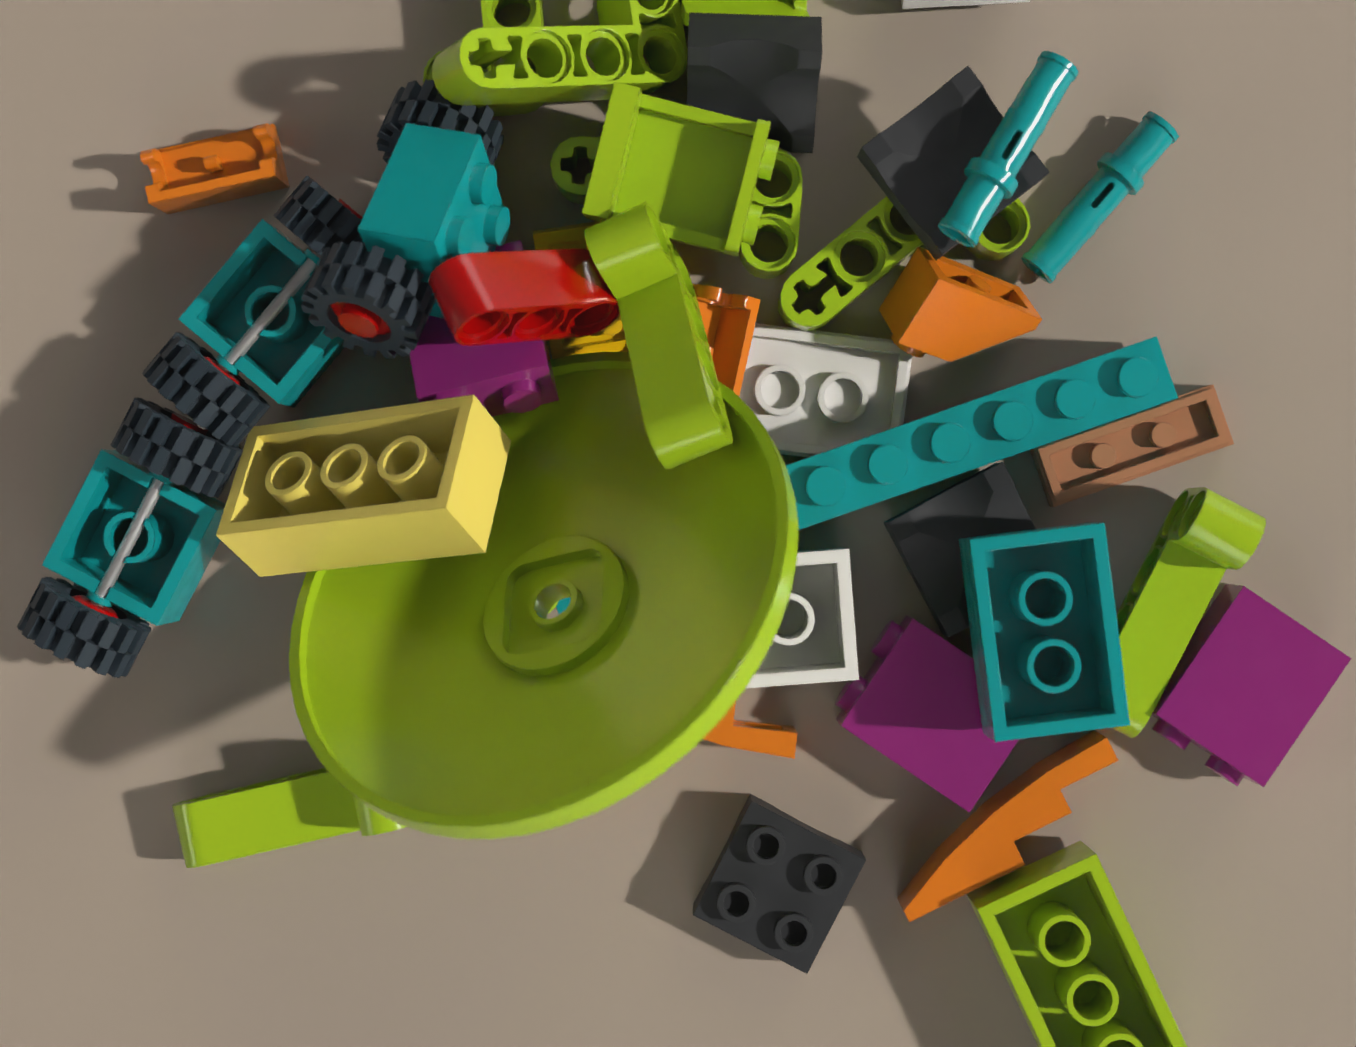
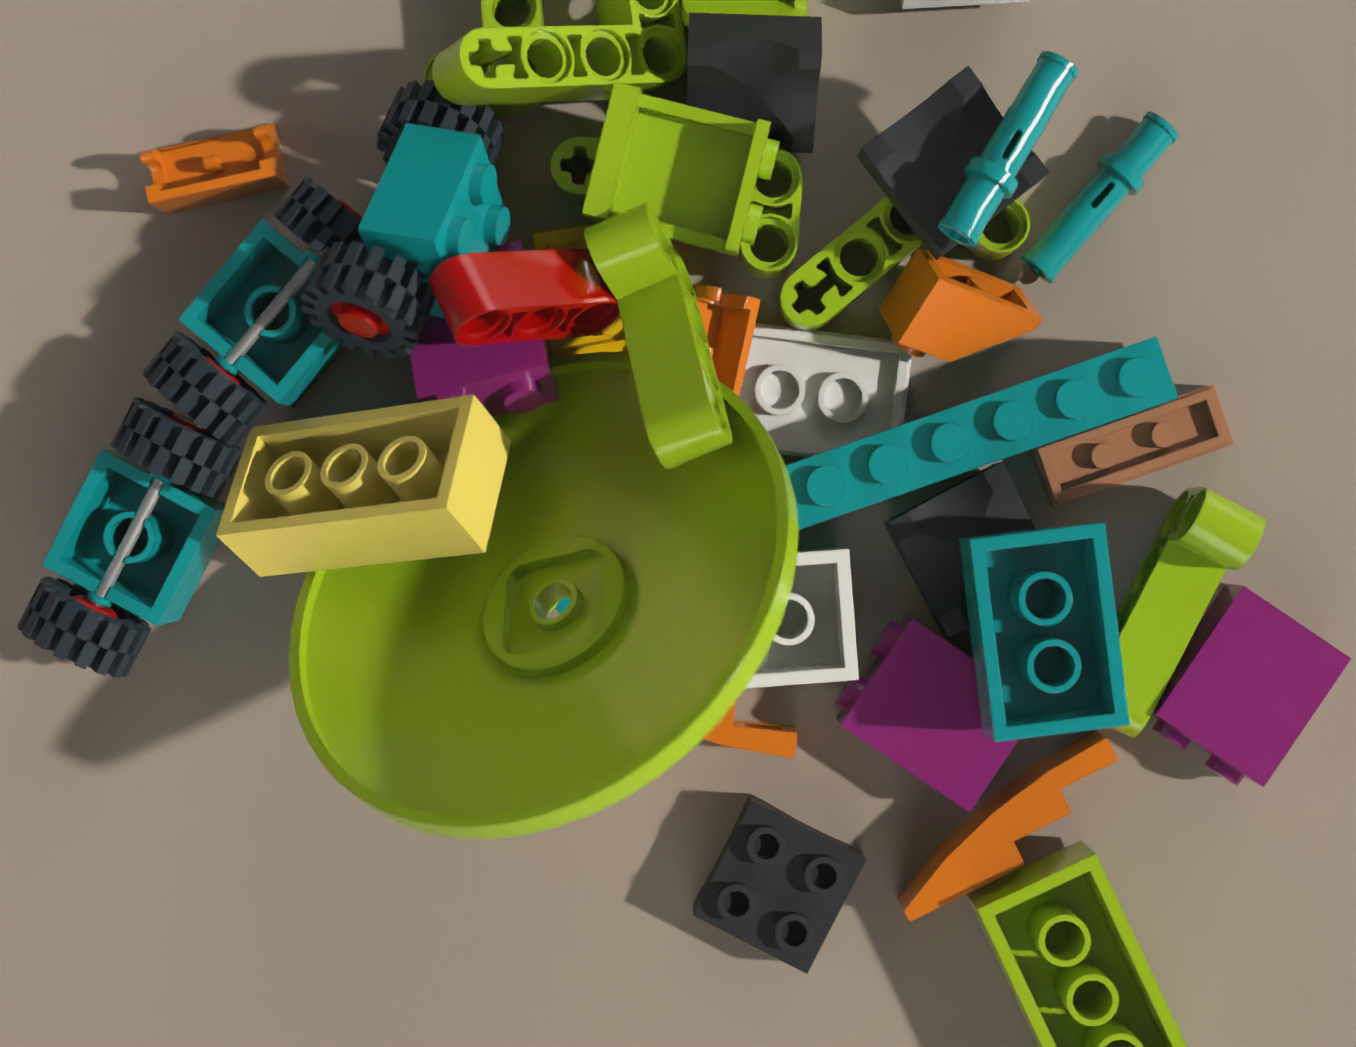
lime beam [172,767,405,868] -> none

